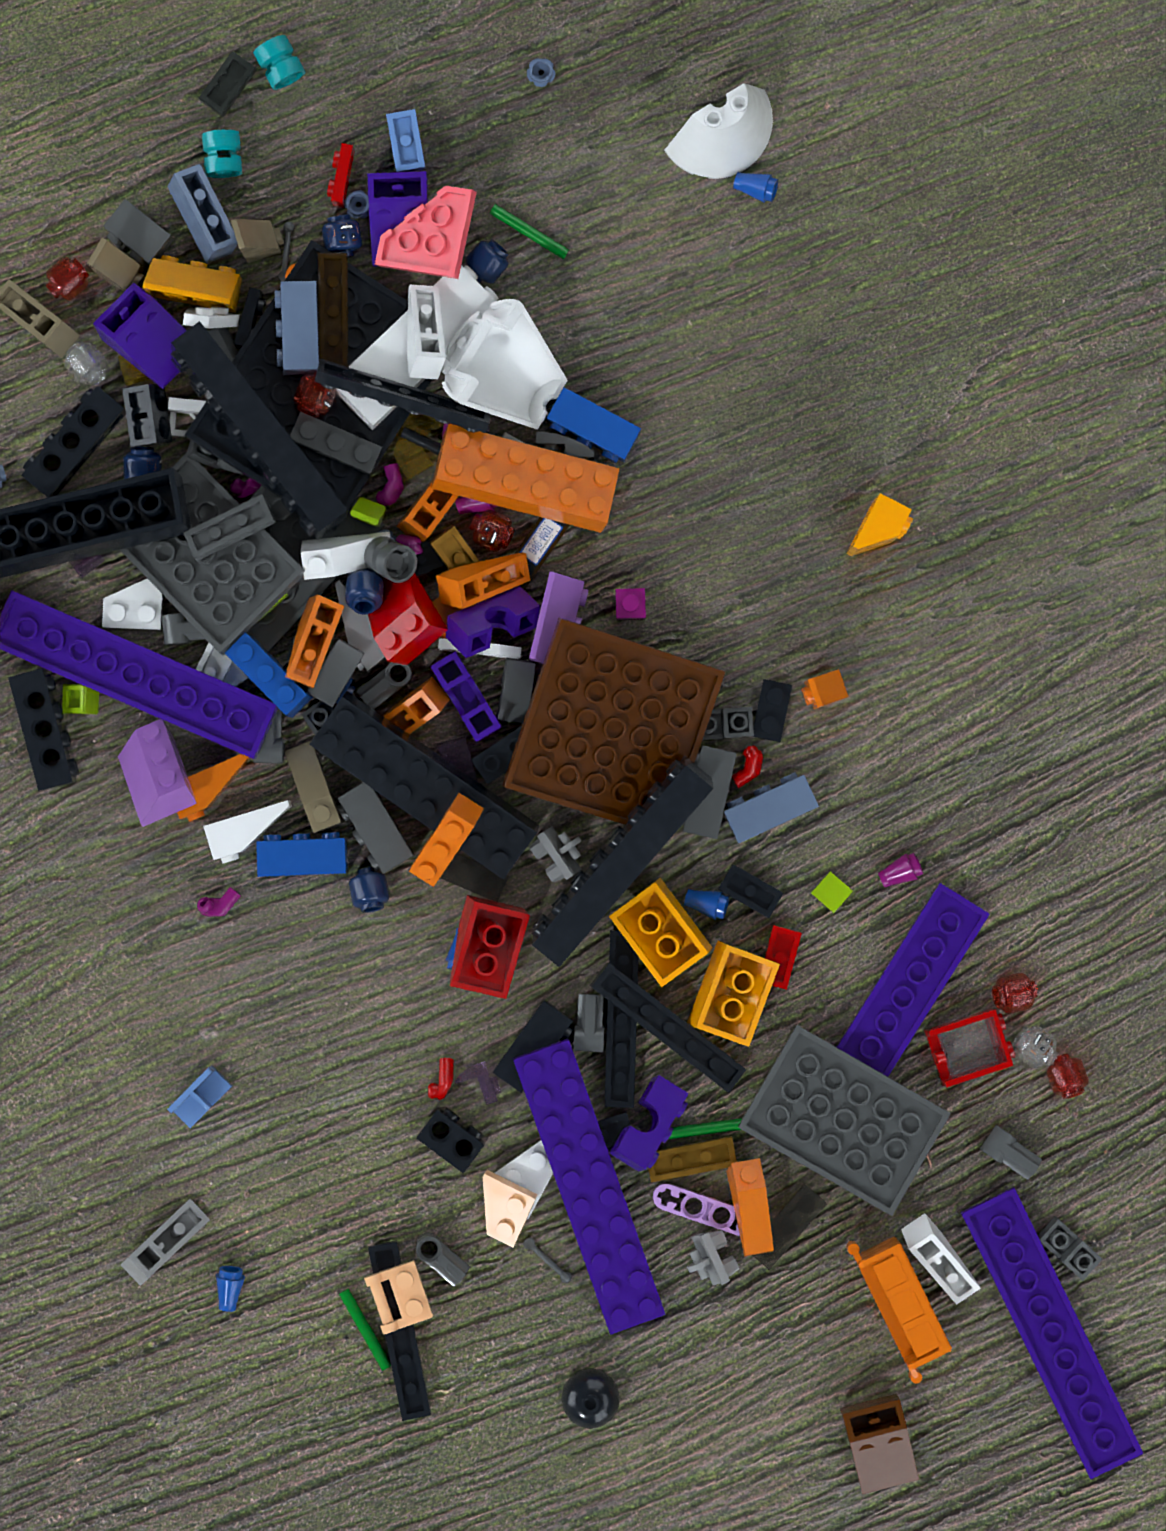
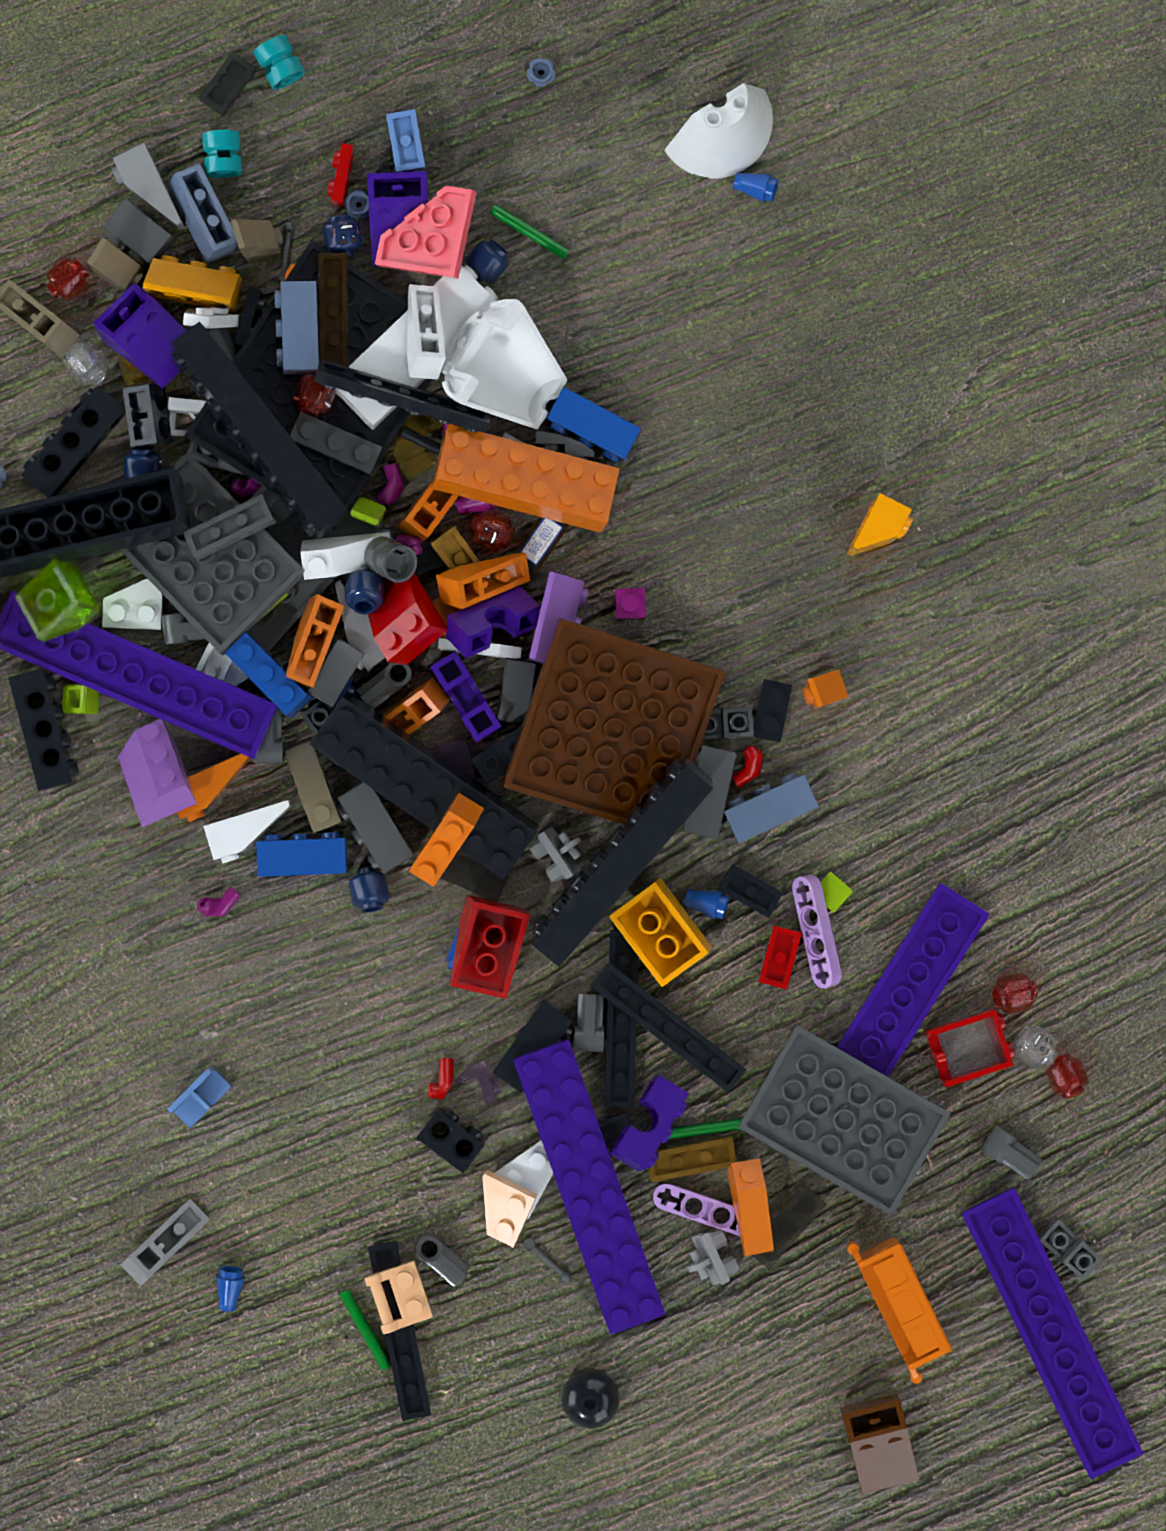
light orange slope [687,941,780,1047] -> none
magenta cone [878,853,924,888] -> none
white slope [901,1213,981,1305] -> none
none -> clear neon green slope [15,559,101,642]
none -> light grey slope [111,143,185,230]
none -> lavender beam [792,874,842,989]

